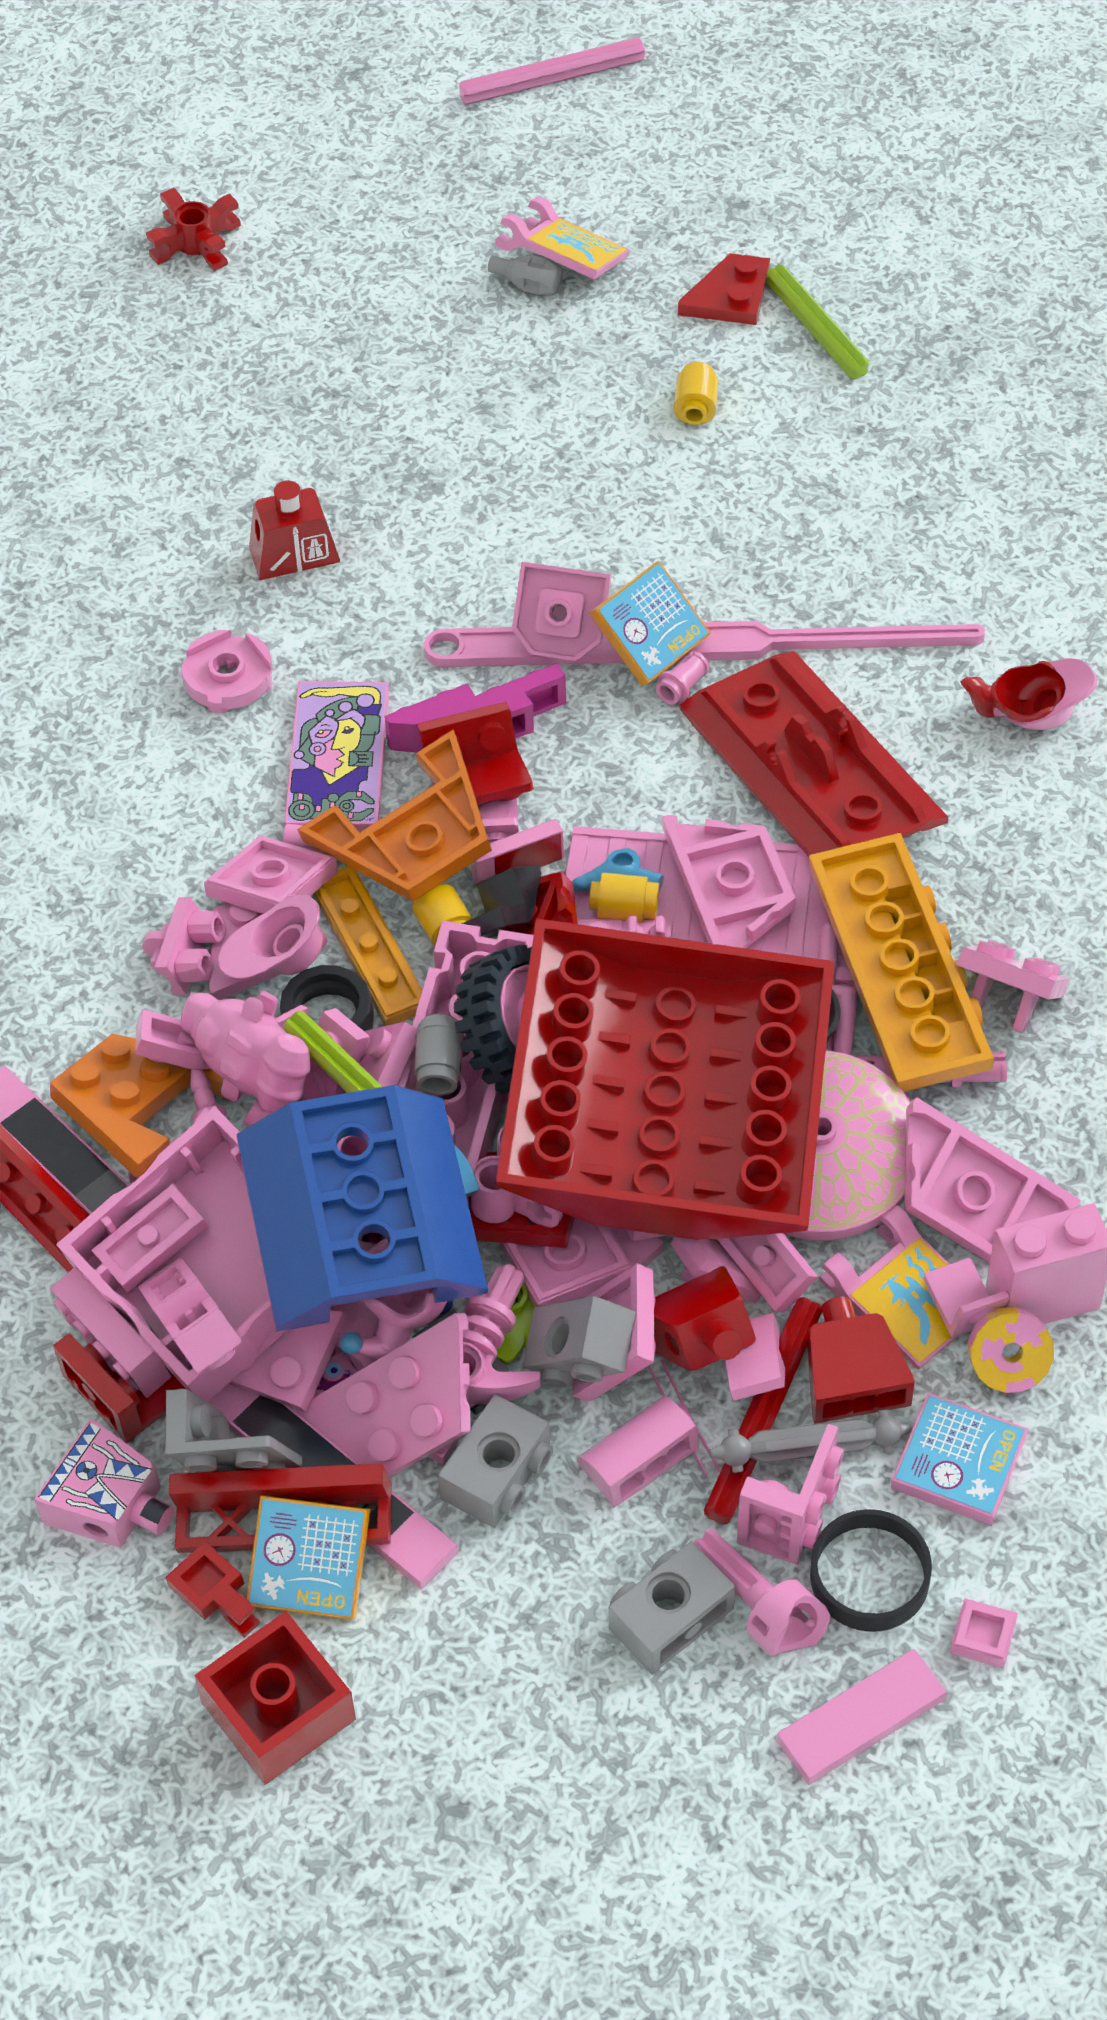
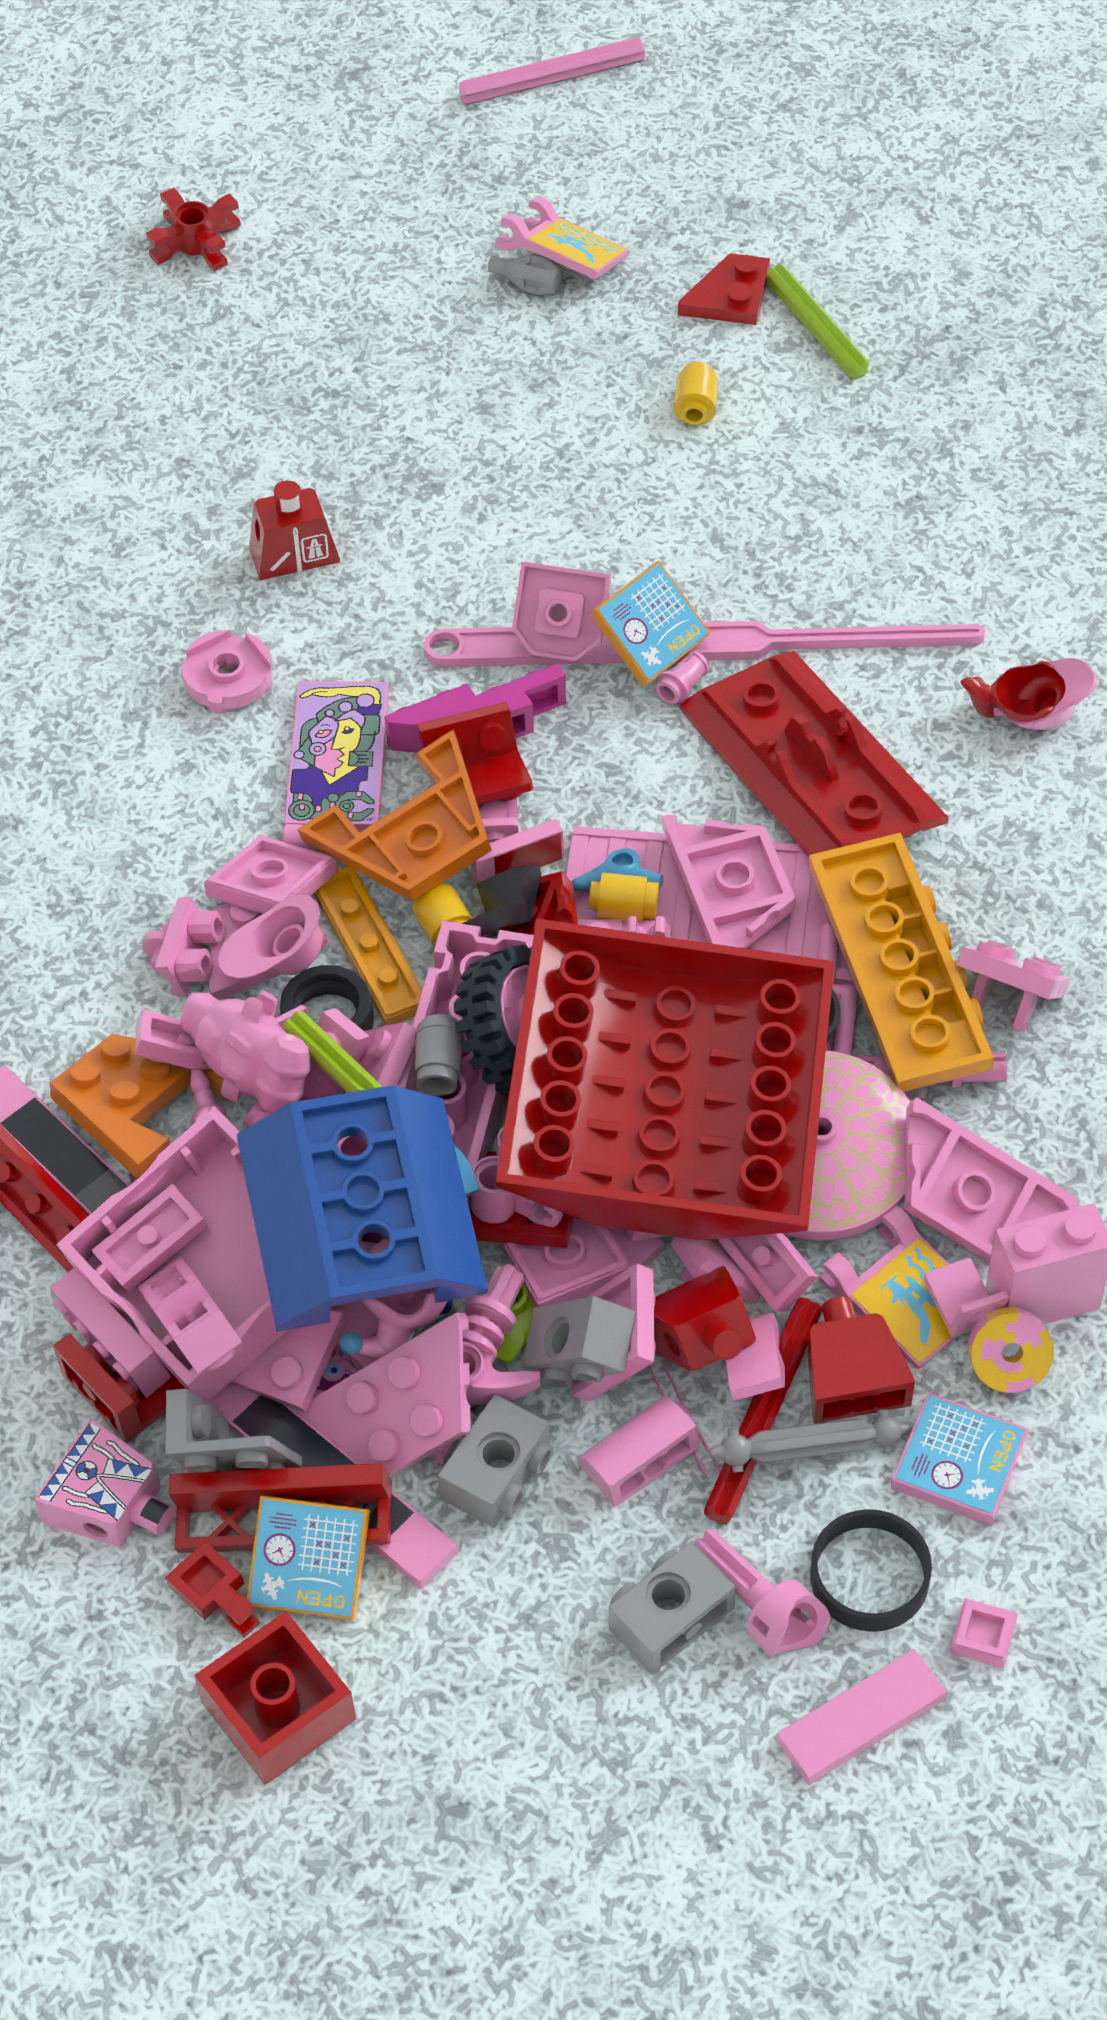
bright pink bracket [737,1424,844,1565] -> none

